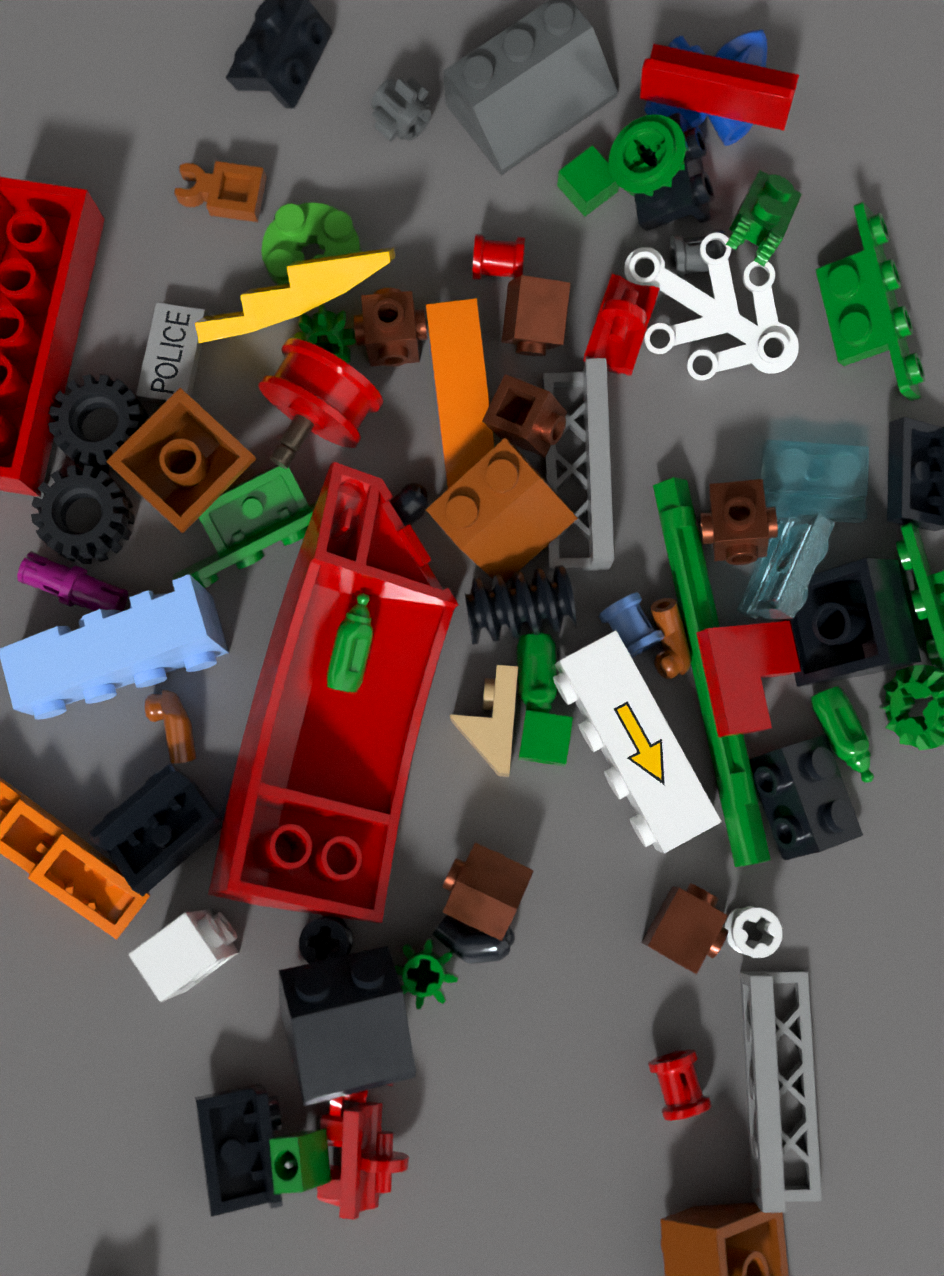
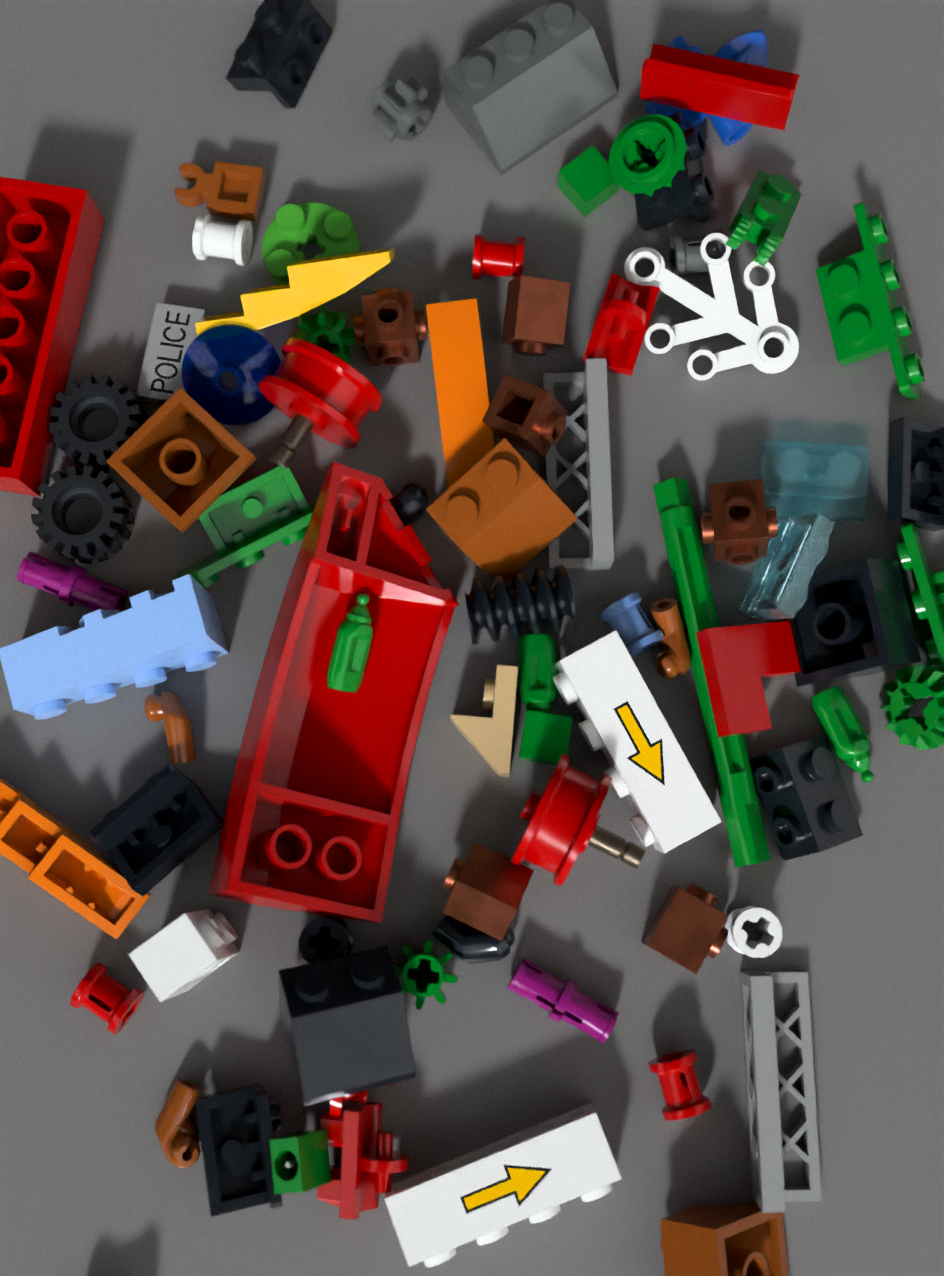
none -> red bush [70,962,145,1035]
none -> dark orange arm [155,1078,201,1168]
none -> clear blue dish [182,324,282,426]
none -> white bush [192,214,253,266]
none -> white brick [384,1102,622,1267]
none -> magenta pin [507,957,619,1044]
none -> red wheel [511,753,646,887]

